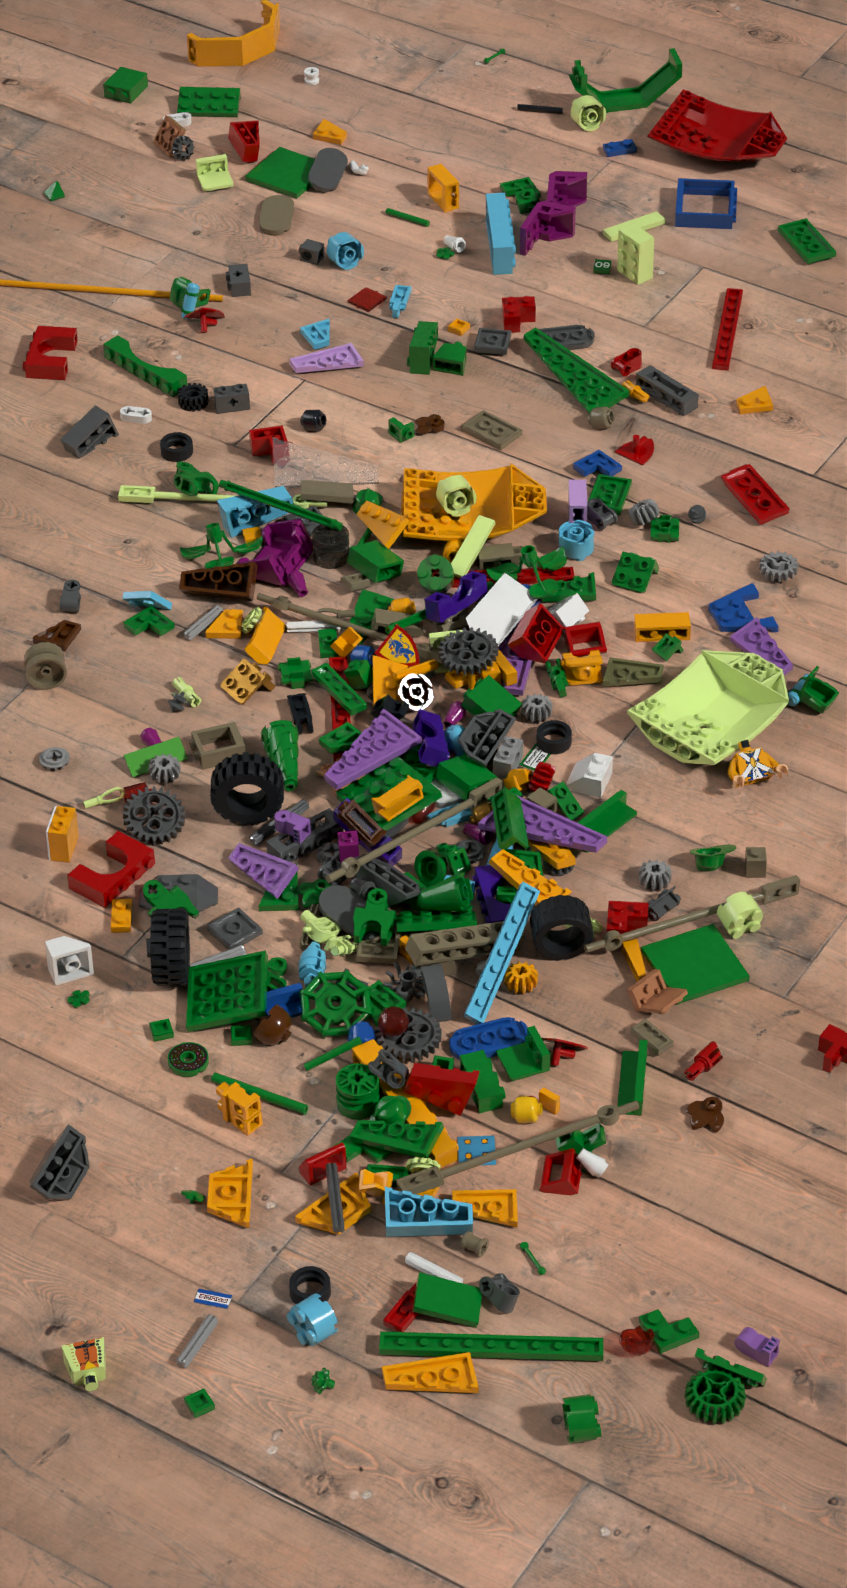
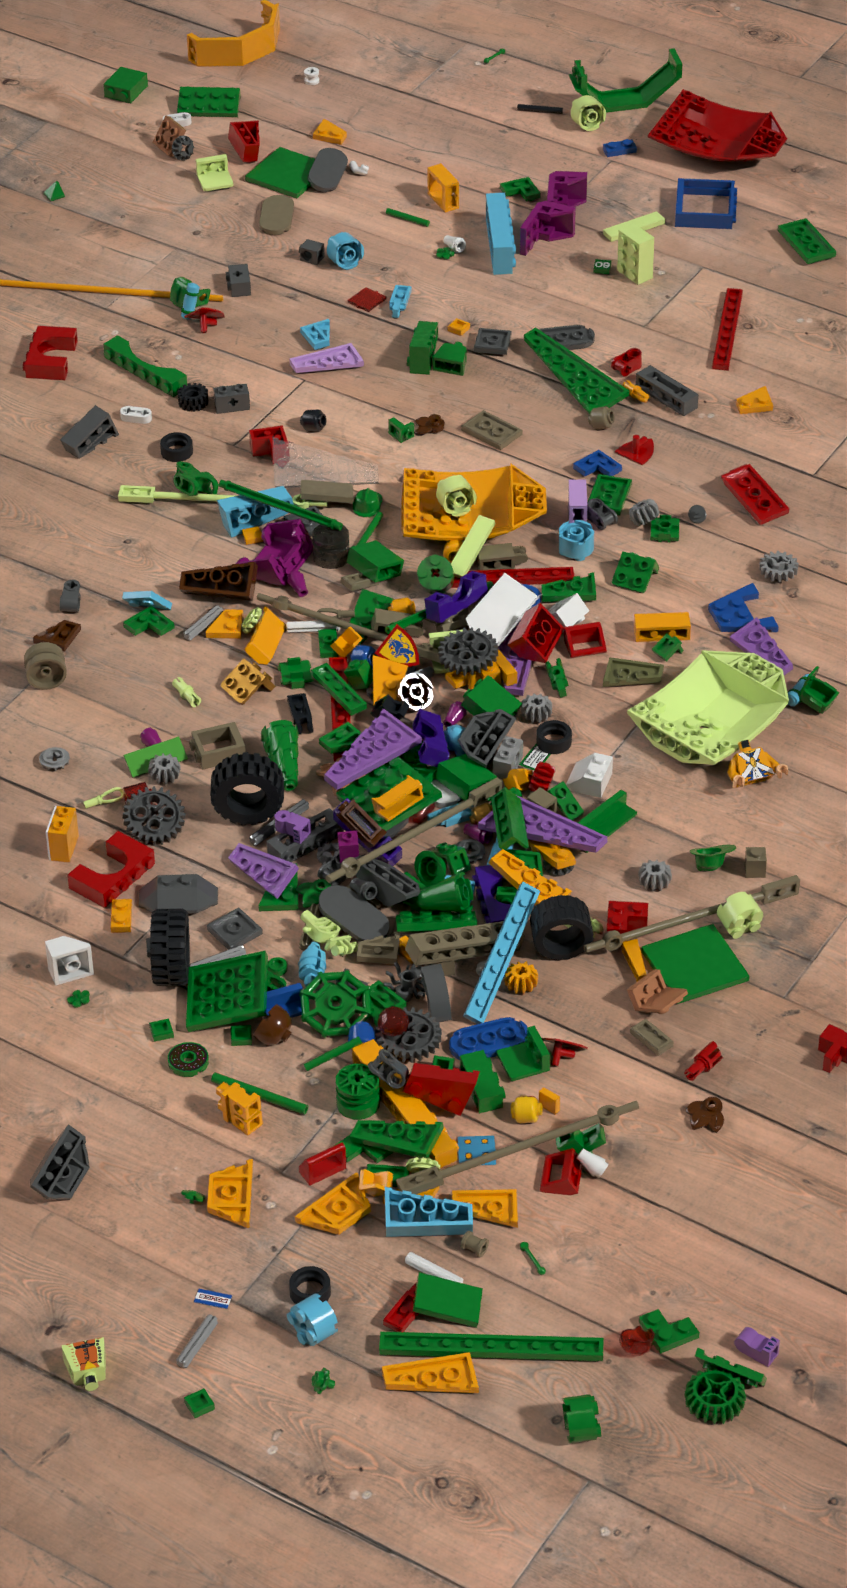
green piece [143,880,199,919] -> none
dark grey wheel [168,691,188,712] -> none
green plant [180,523,263,569] -> none
dark grey axle [326,1162,345,1233] -> none
green piece [353,888,396,946] -> none
light orange wing [356,500,410,549] -> none
green piece [369,1096,411,1123] -> none
light orange axle [393,659,439,683] -> none
dark grey piece [479,1273,520,1313] -> none
green plant [487,545,567,599] -> none
red brick [502,296,536,333] -> none
green brick [515,188,540,214] -> none
light orange piece [562,650,603,685] -> none
green panel [617,1040,648,1116] -> none
dark grey hinge [647,886,681,921] -> none

